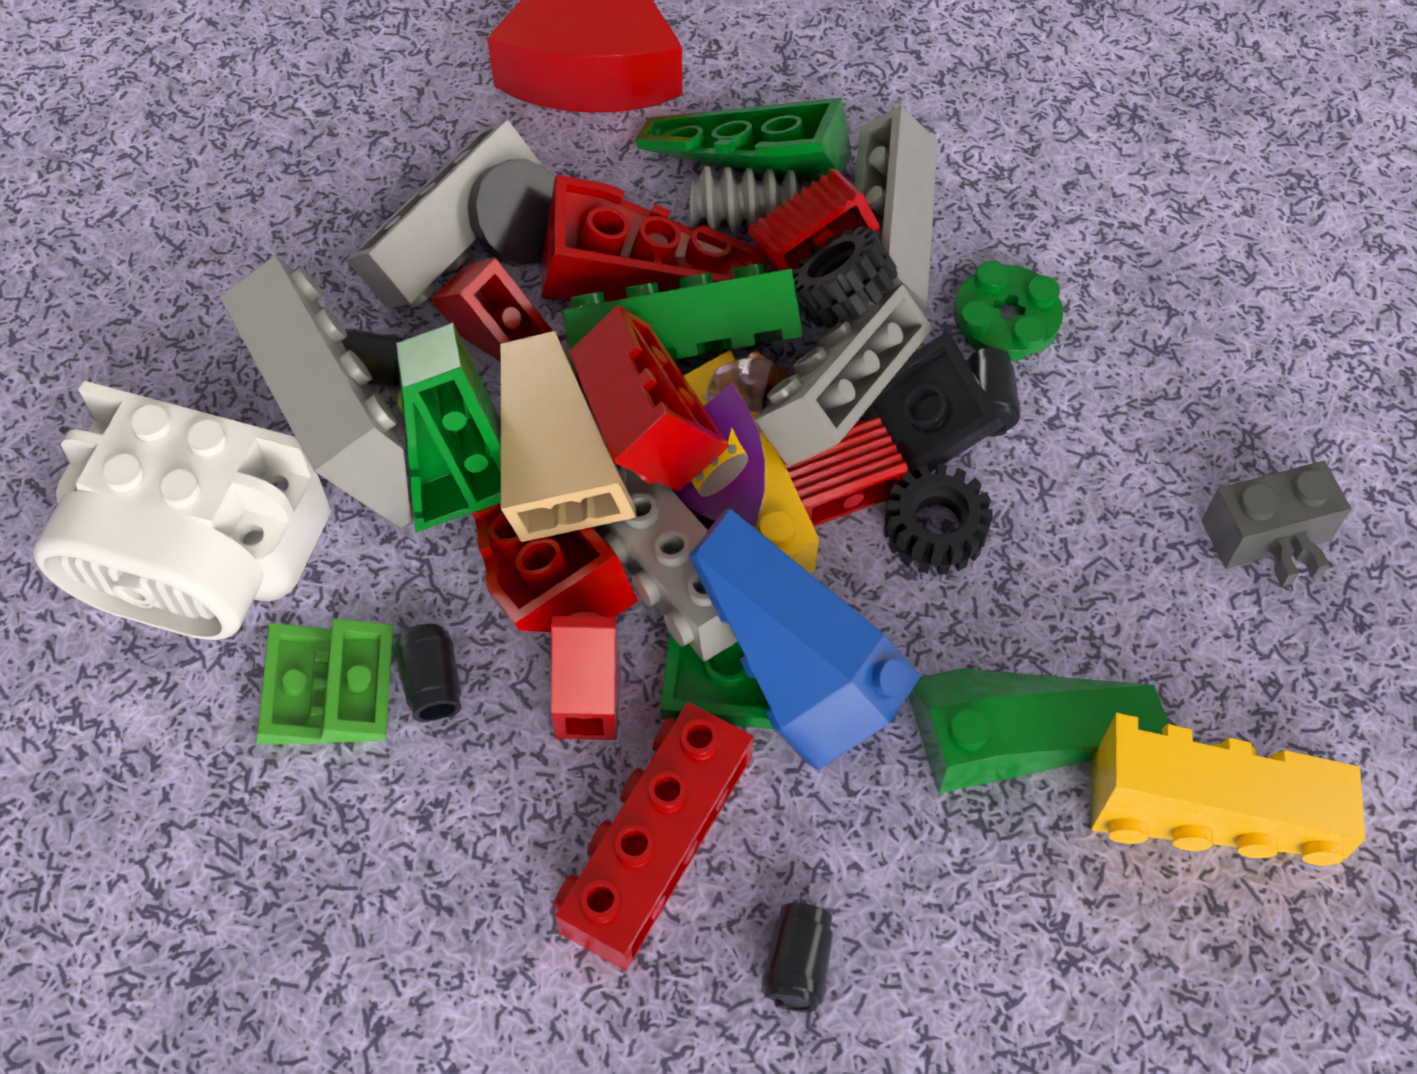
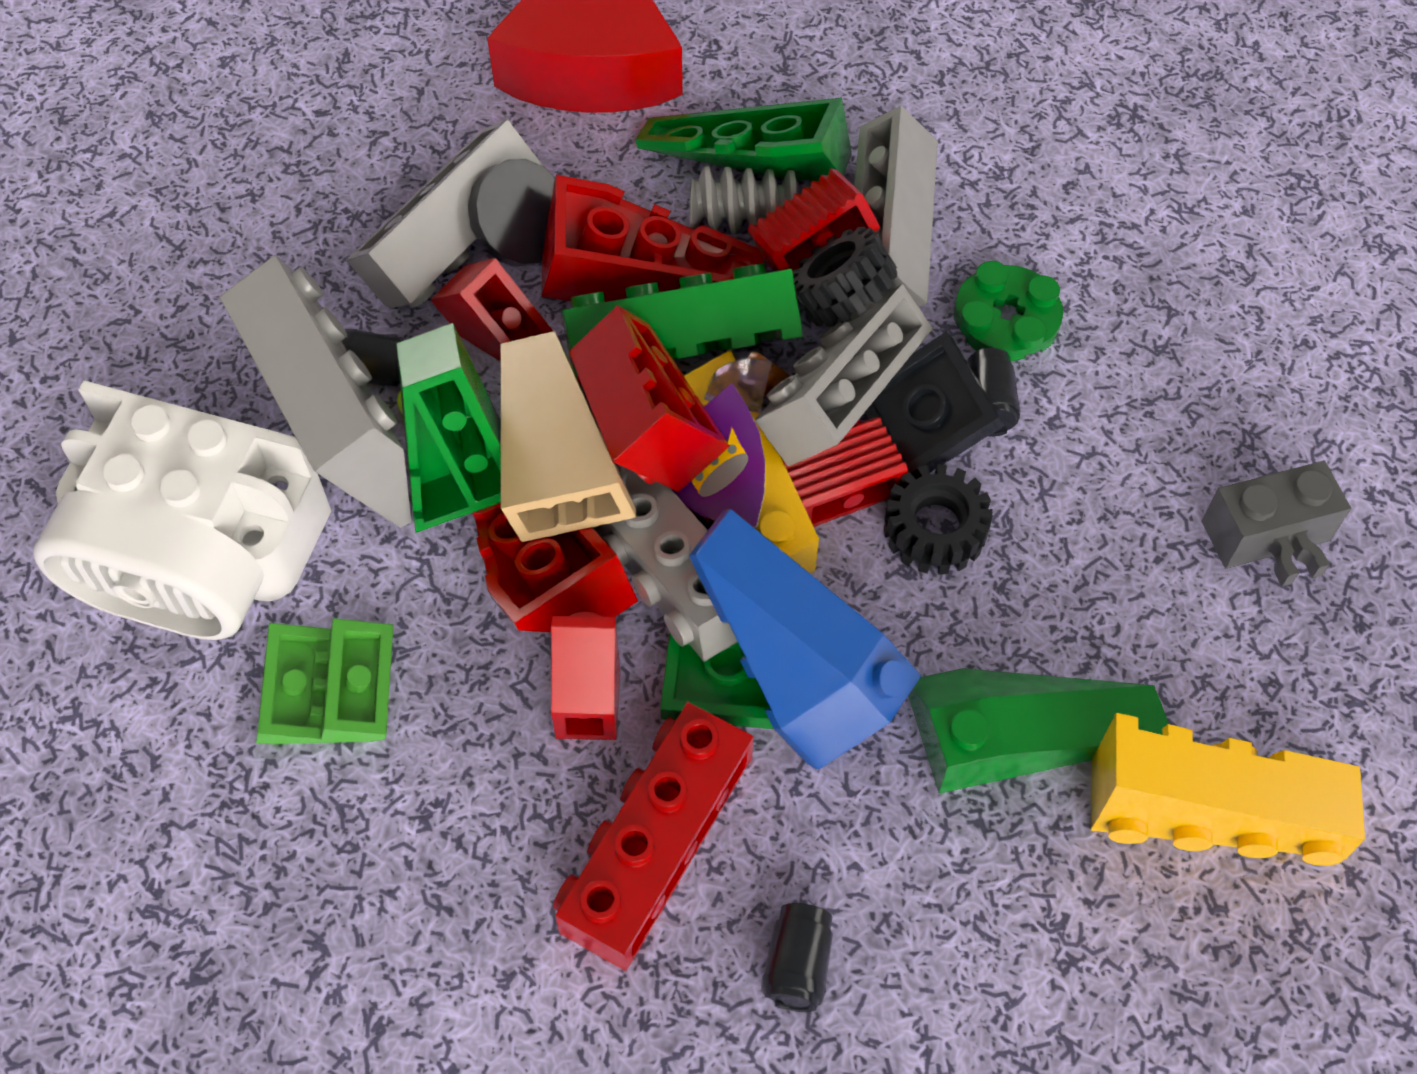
black piece [394,624,462,723] -> none

